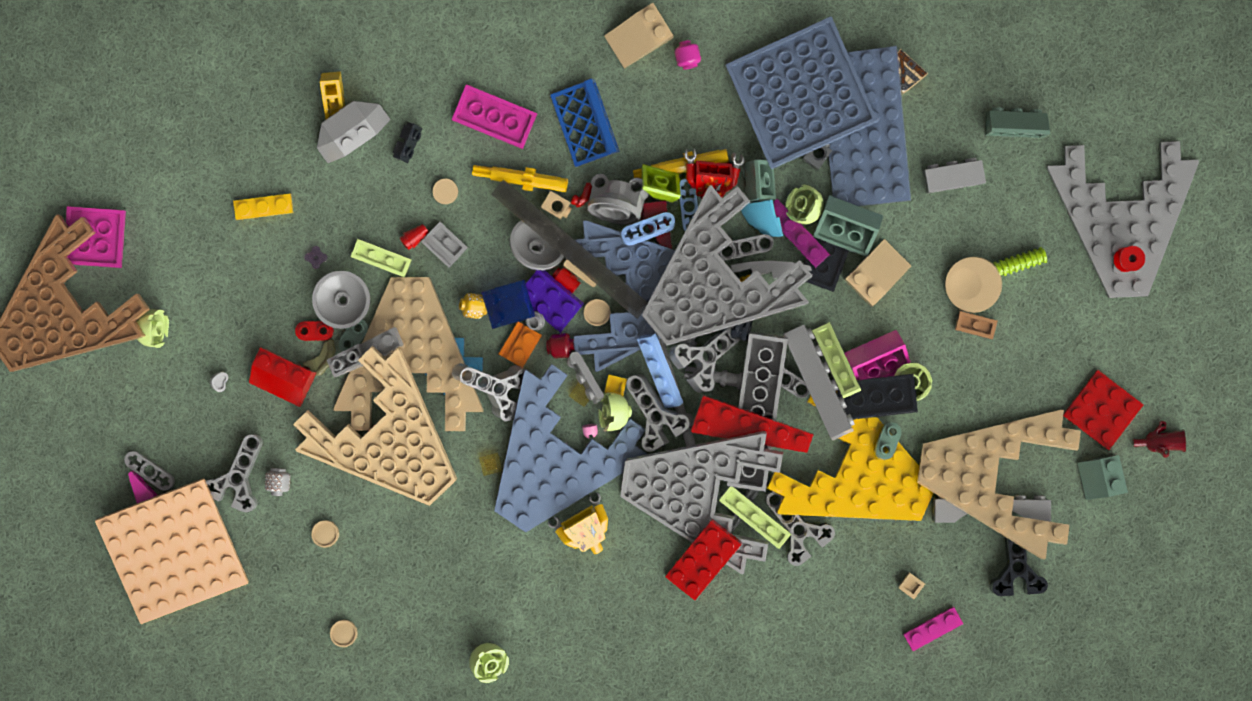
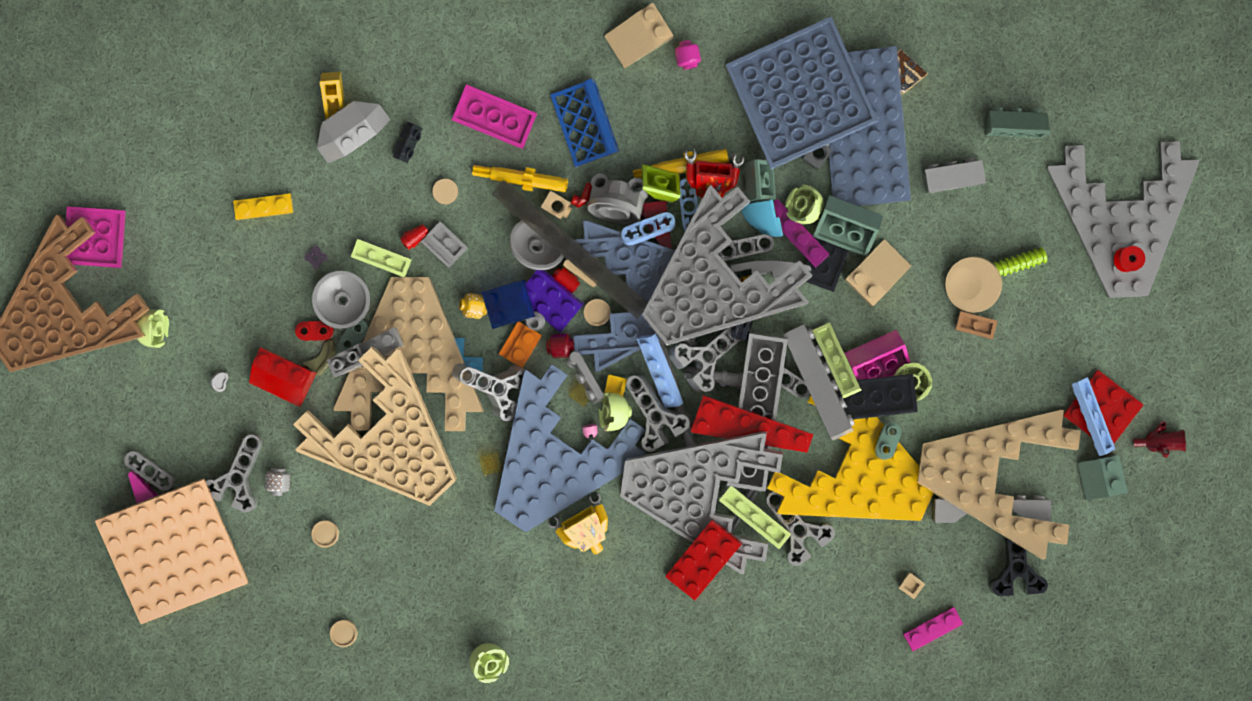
none -> light blue plate [1072,377,1115,456]

